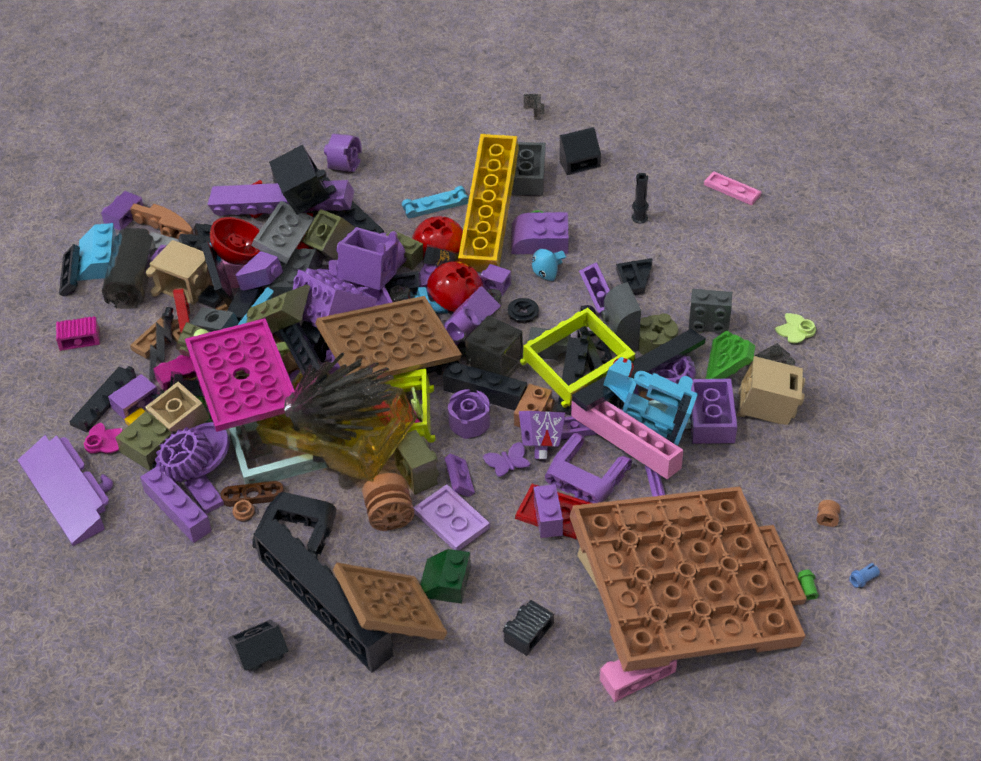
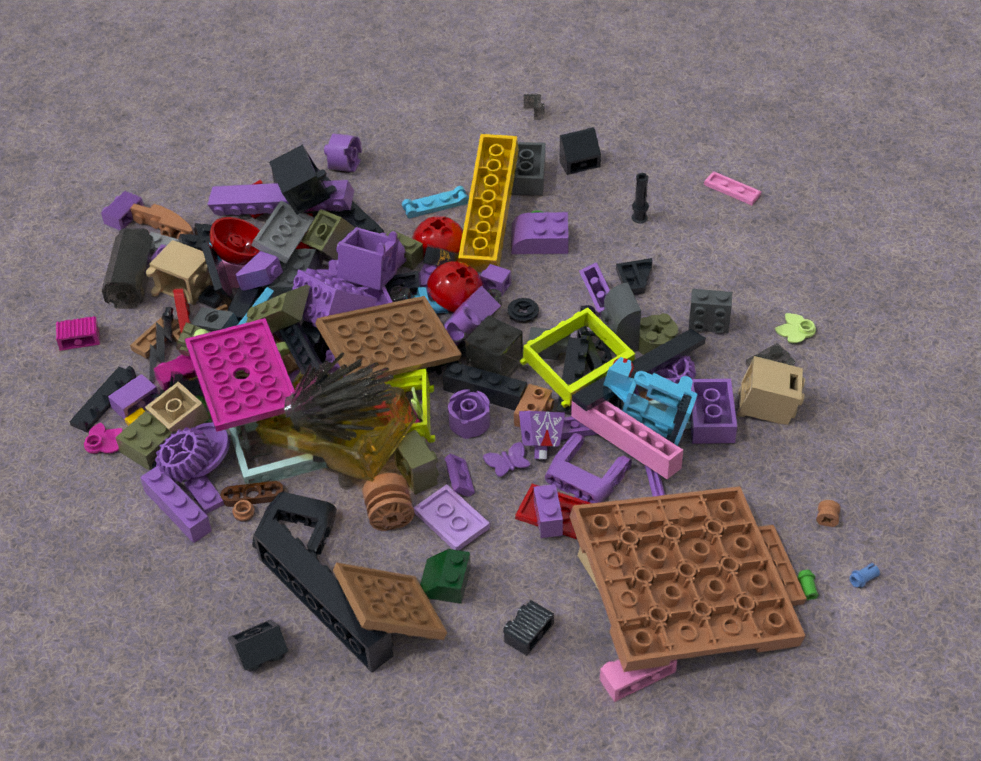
medium lavender slope [18,435,109,546] -> none
black plate [59,244,81,297] -> none
medium azure slope [77,223,117,281] -> none
medium lavender animal [99,474,113,493] -> none
medium azure piece [532,249,566,281] -> none
bright green plate [705,331,755,379] -> none

